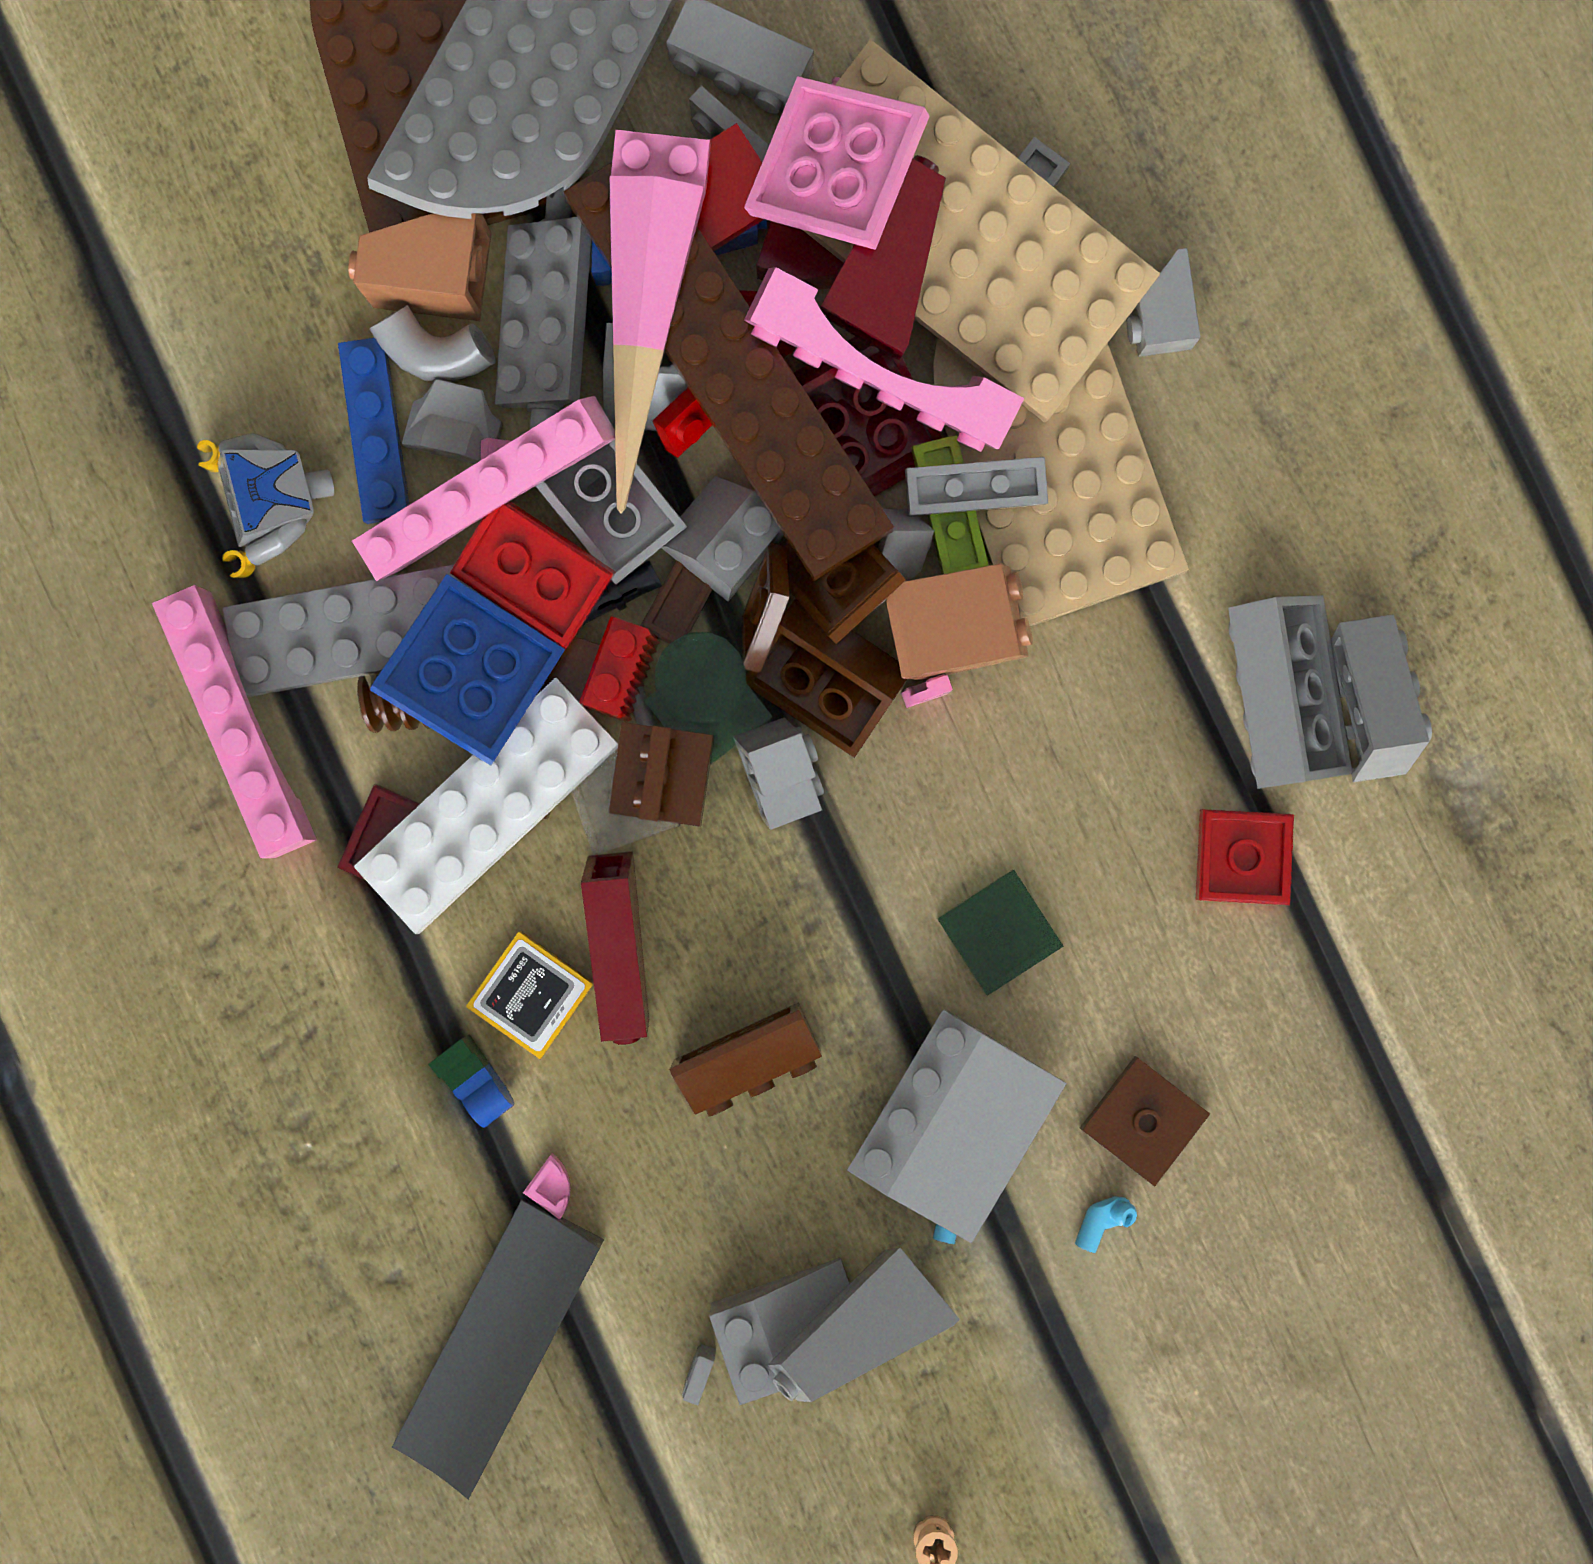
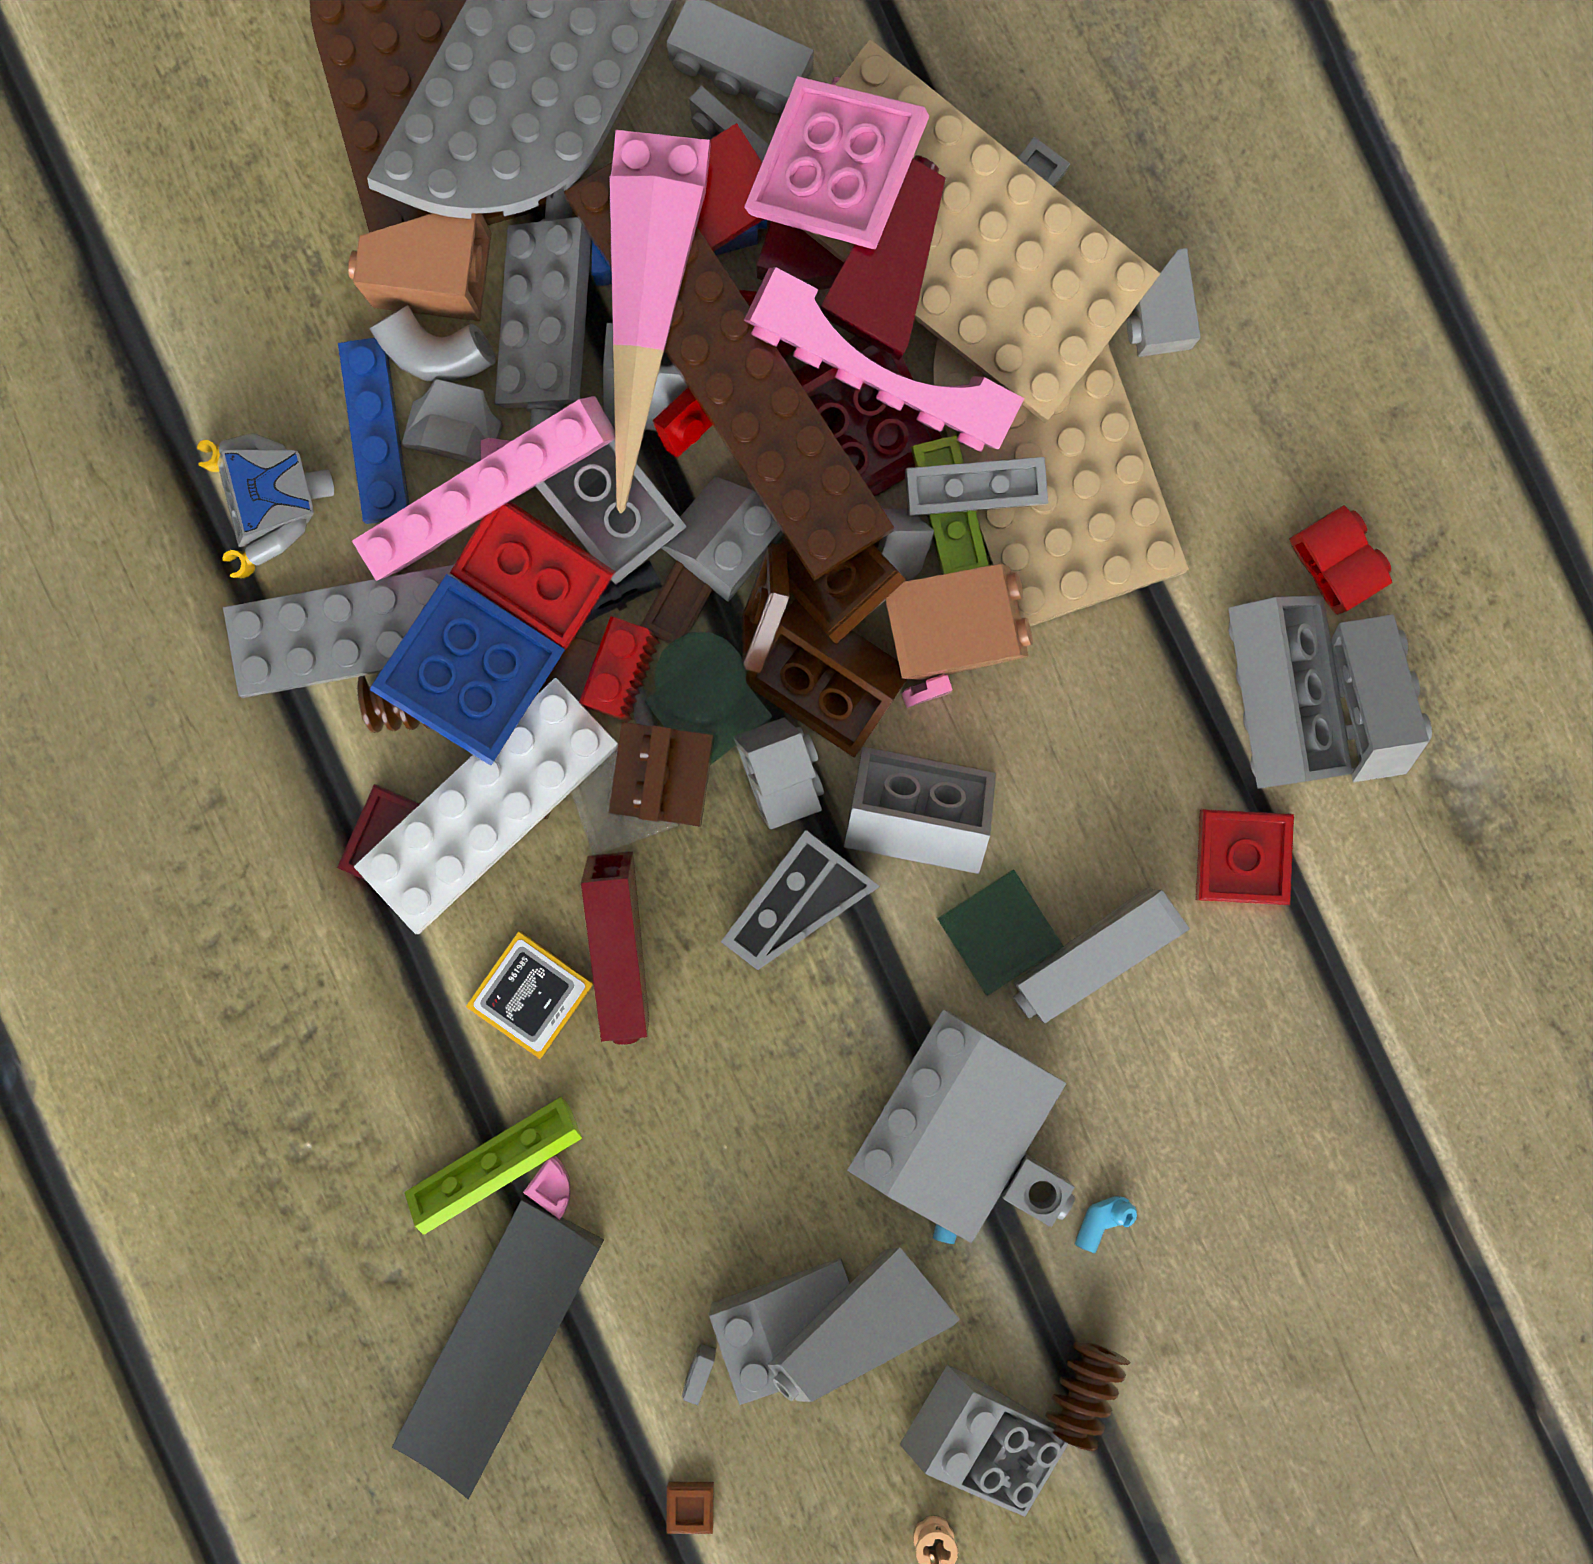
bright pink arch [152,585,317,858] -> none
leg [428,1034,515,1128] -> none
reddish brown slope [669,1002,822,1117] -> none
reddish brown plate [1080,1056,1210,1187] -> none
none -> lime plate [404,1097,582,1235]
none -> dark orange tile [667,1482,714,1534]
none -> light grey wedge [721,830,880,970]
none -> light grey slope [844,747,996,874]
none -> light grey slope [900,1365,1068,1517]
none -> light grey brick [1001,1154,1075,1228]
none -> light grey slope [1013,888,1190,1024]
none -> reddish brown piece [1045,1342,1131,1451]
none -> red brick [1289,505,1393,615]

